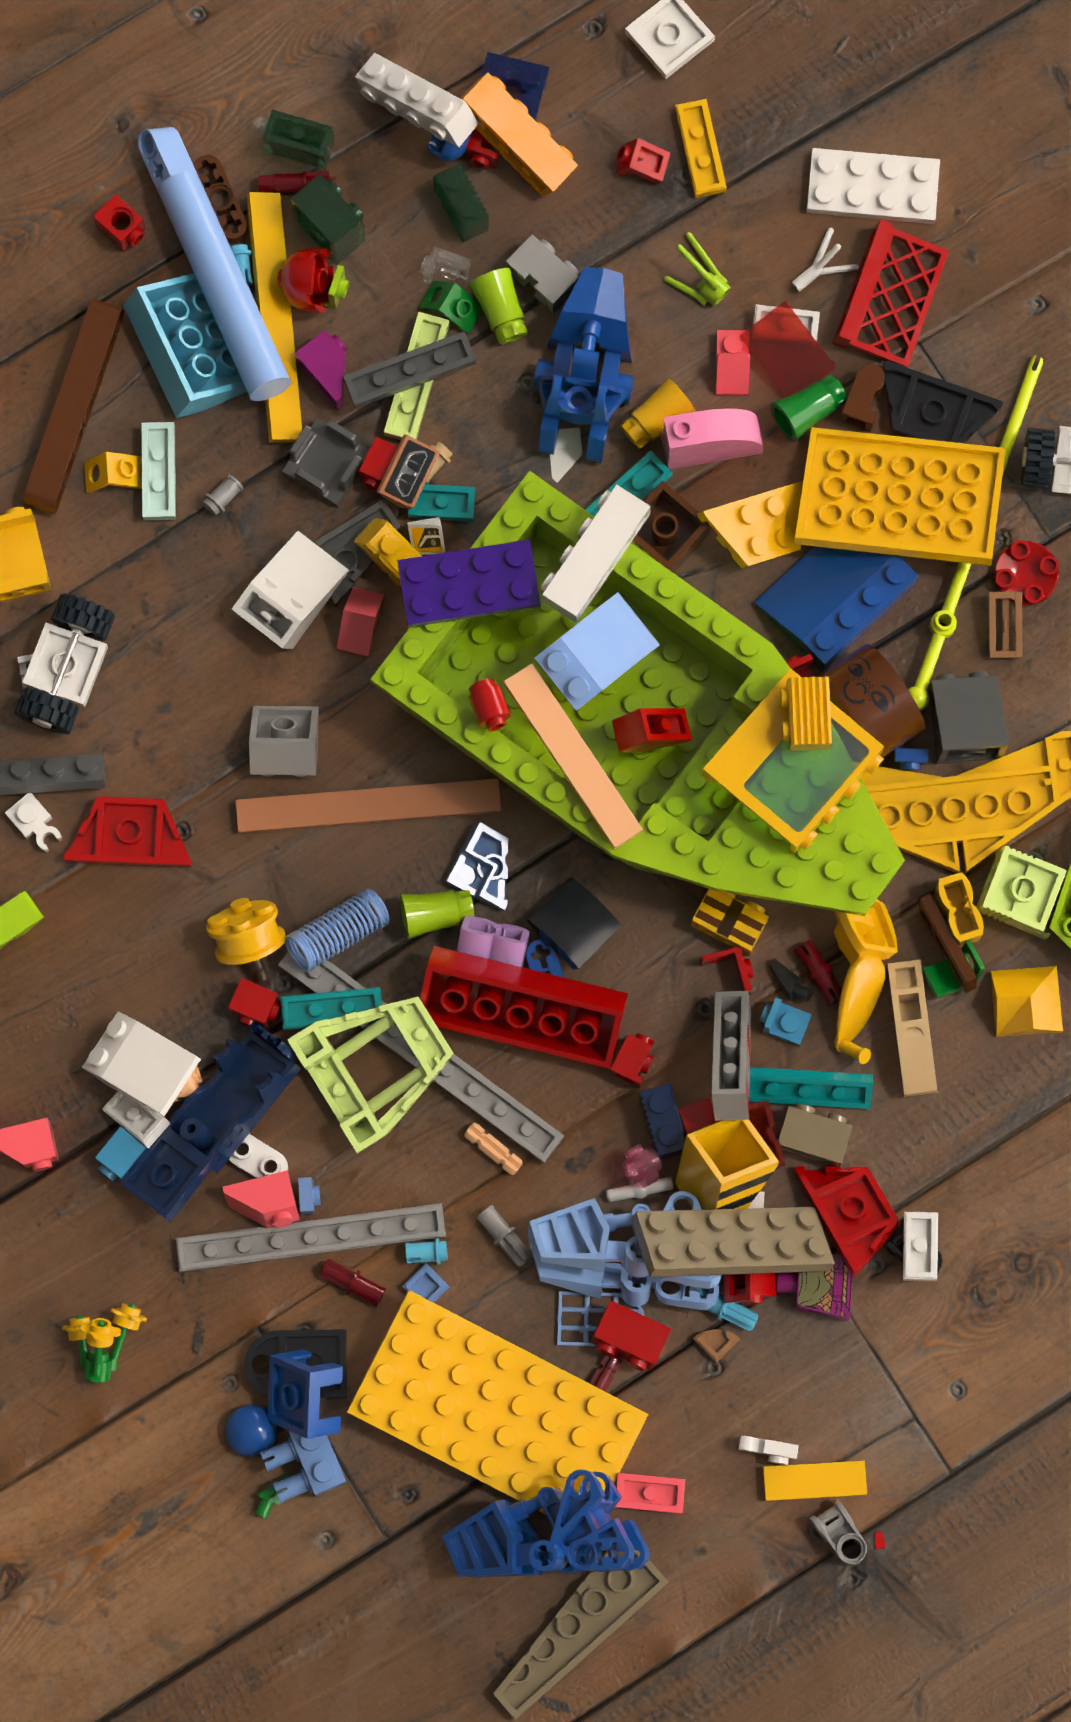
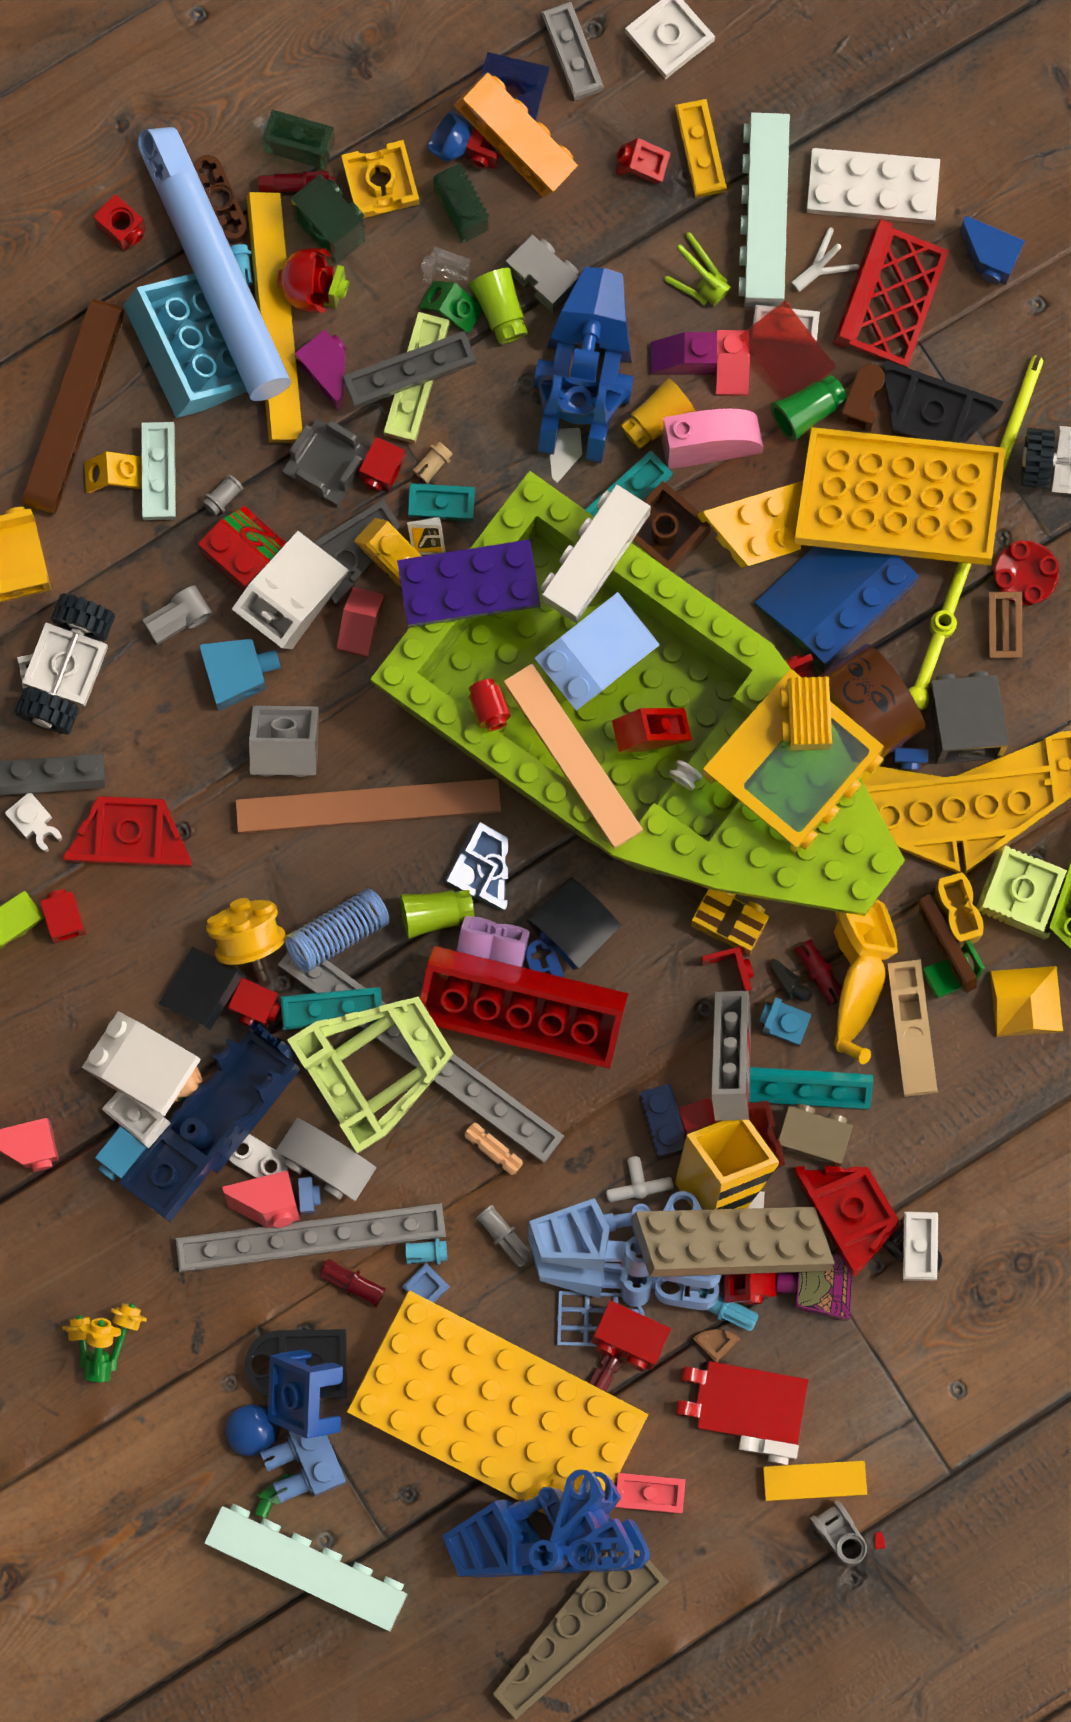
white brick [355,53,479,148] -> none
slope [377,435,439,509] -> none
red brick [610,1033,655,1088] -> none
clear pink gear [621,1144,662,1188] -> none
none -> red brick [40,889,86,944]
none -> light grey piece [142,585,213,645]
none -> black tile [159,947,244,1031]
none -> red slope [198,506,286,592]
none -> dark azure torso [199,639,281,711]
none -> light aqua brick [205,1503,408,1632]
none -> light grey brick [276,1117,377,1201]
none -> yellow brick [341,140,420,220]
none -> light grey tile [541,2,604,101]
none -> magenta slope [651,332,717,375]
none -> white bush [668,760,702,791]
none -> red tile [675,1361,809,1445]
none -> light aqua brick [738,112,790,308]
none -> blue slope [960,215,1025,284]

